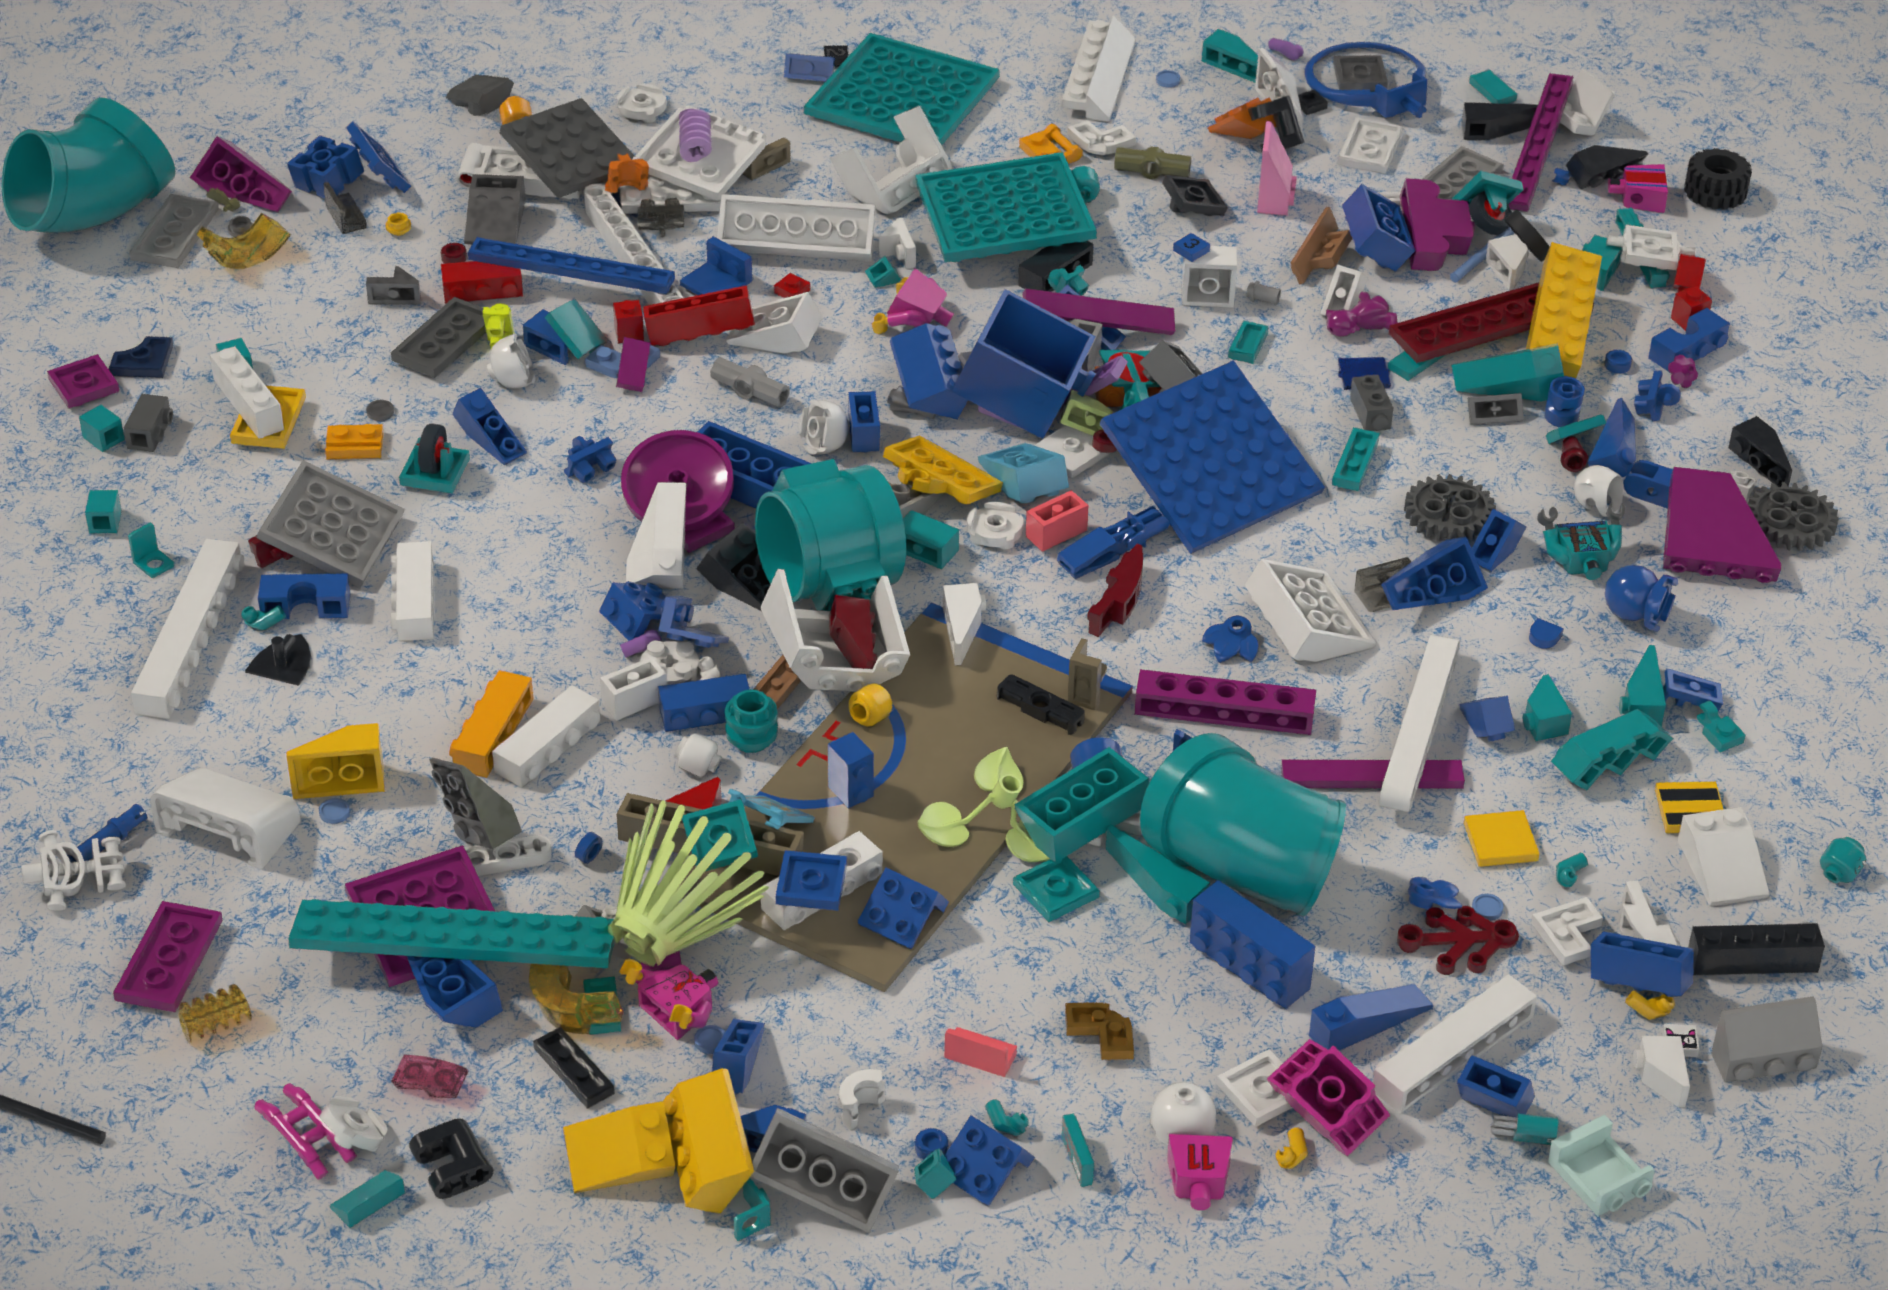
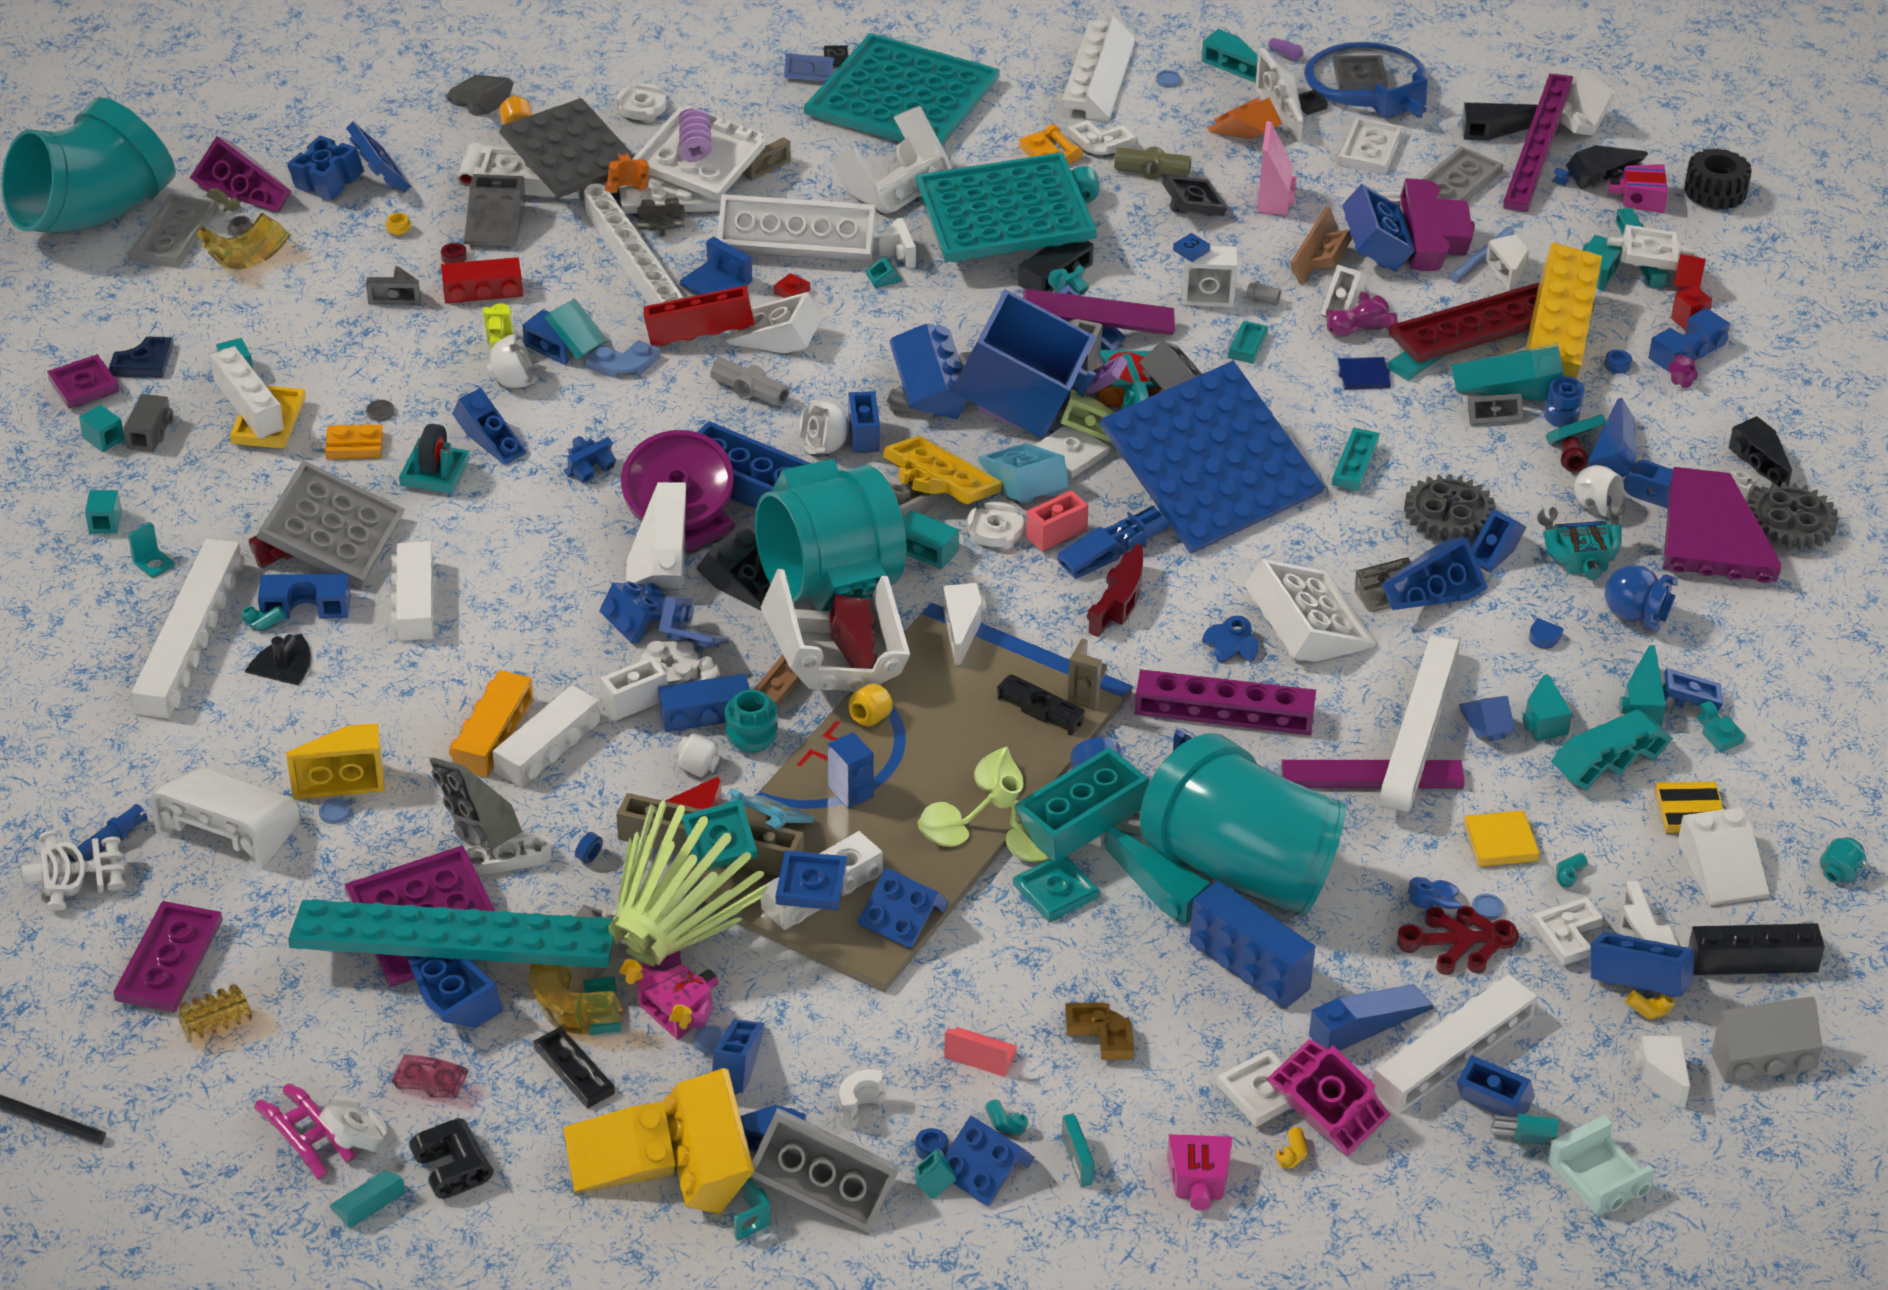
clear smoke panel [323,182,367,234] -> none
dark grey plate [391,297,486,378] -> none
blue tile [468,237,675,294] -> none
red brick [613,300,644,344] -> none
magenta tile [616,337,651,392] -> none
medium lavender arm [620,629,662,658] -> none
dark pink torso [872,268,954,334] -> none
dark red tile [1092,429,1117,453] -> none
white cylinder [1150,1082,1217,1145] -> none
black connector [1248,95,1305,152] -> none
dark grey brick [1350,375,1394,431] -> none
plate [1451,171,1524,235] -> none
teal tile [1469,69,1517,104] -> none
black tyre [1504,209,1550,262] -> none
blue hips [1634,370,1681,421] -> none
tile [1662,1024,1699,1057] -> none

